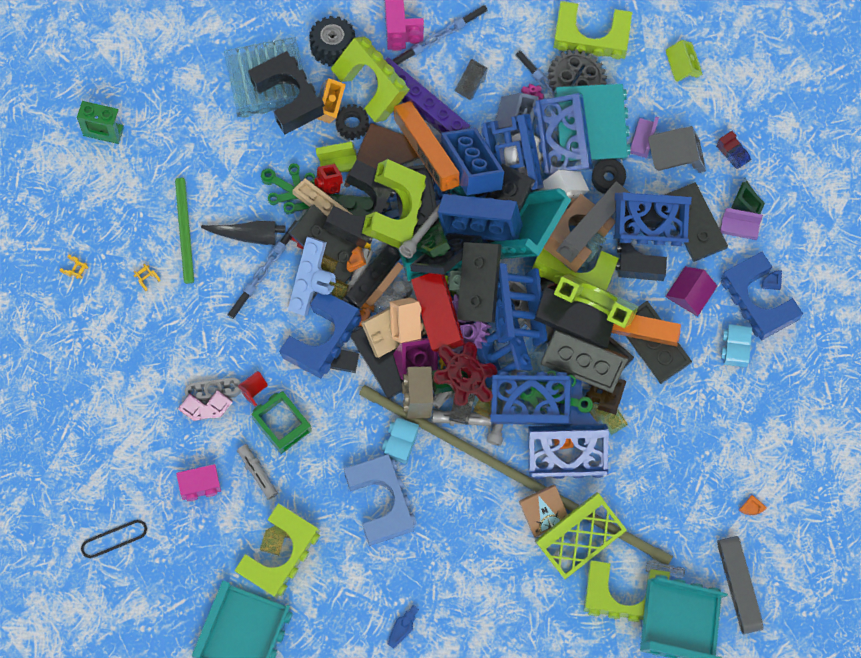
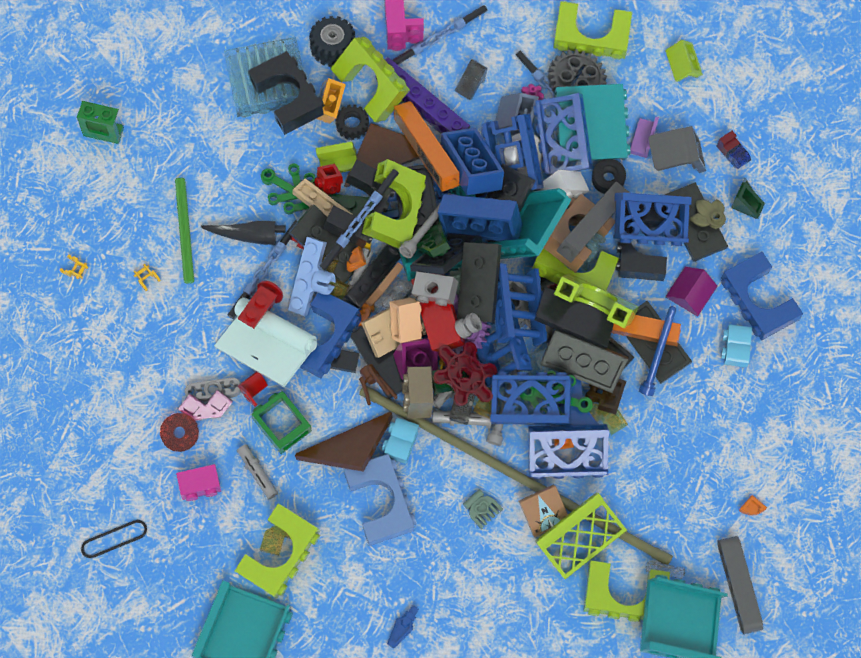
medium lavender panel [720,208,763,240] -> none
blue tile [761,270,782,290] -> none
none -> clear red tile [160,413,200,452]
none -> light aqua door [214,298,317,387]
none -> red piece [238,281,283,329]
none -> reddish brown tile [295,412,393,472]
none -> piece [320,169,399,270]
none -> reddish brown plant [359,364,398,405]
none -> light grey brick [412,272,458,306]
none -> light grey wheel [455,313,482,339]
none -> sand green piece [463,489,503,530]
none -> blue piece [639,306,676,396]
none -> olive plate [690,200,726,229]

